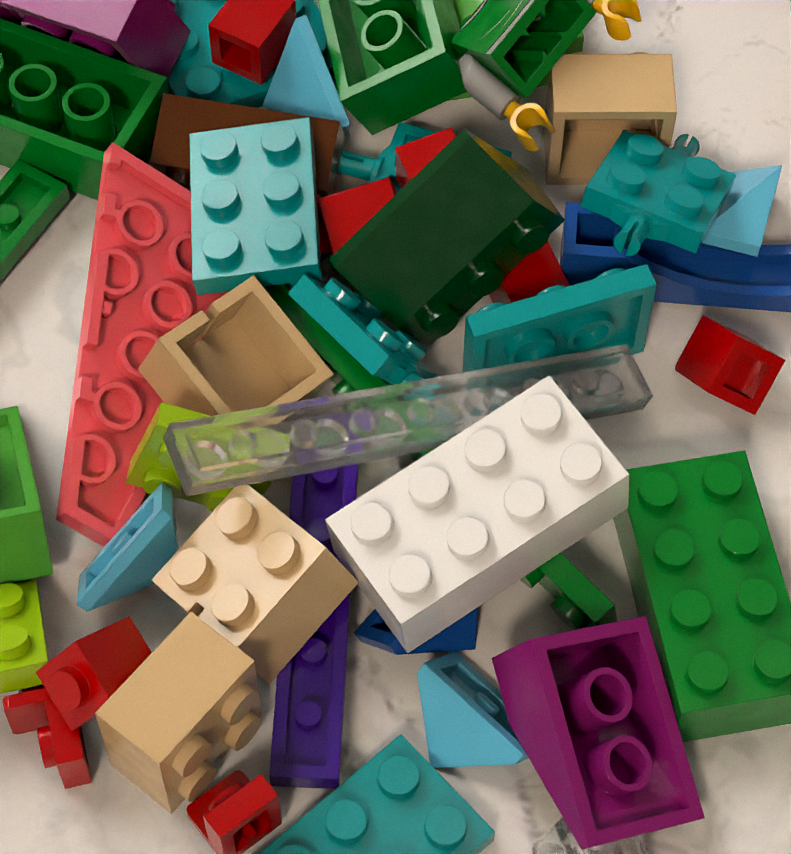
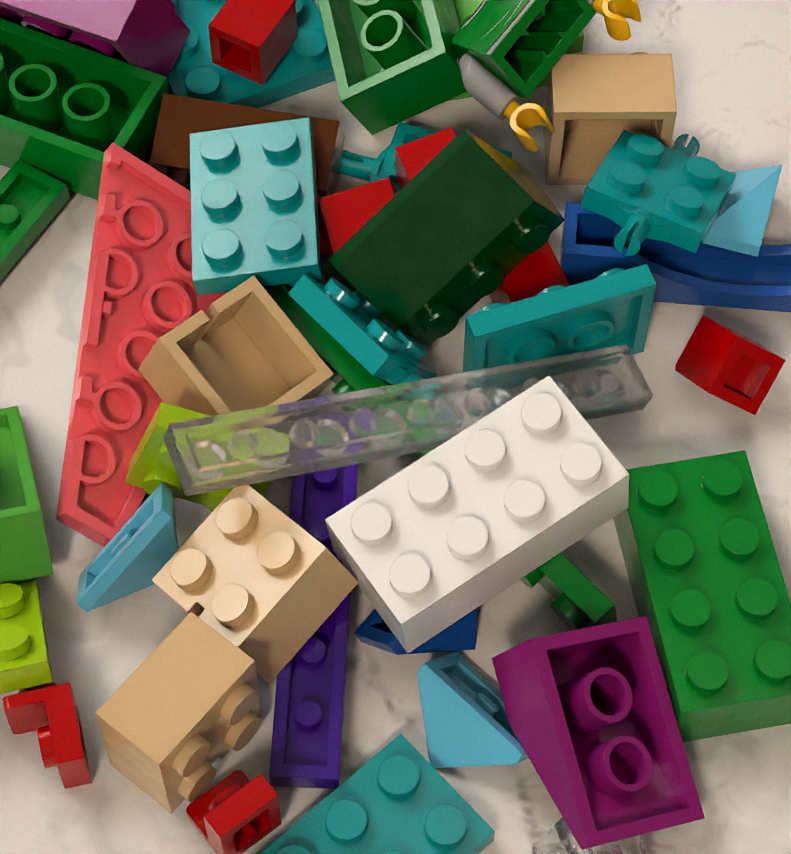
red brick [36,616,152,732] -> none
medium azure slope [262,15,350,137] -> none

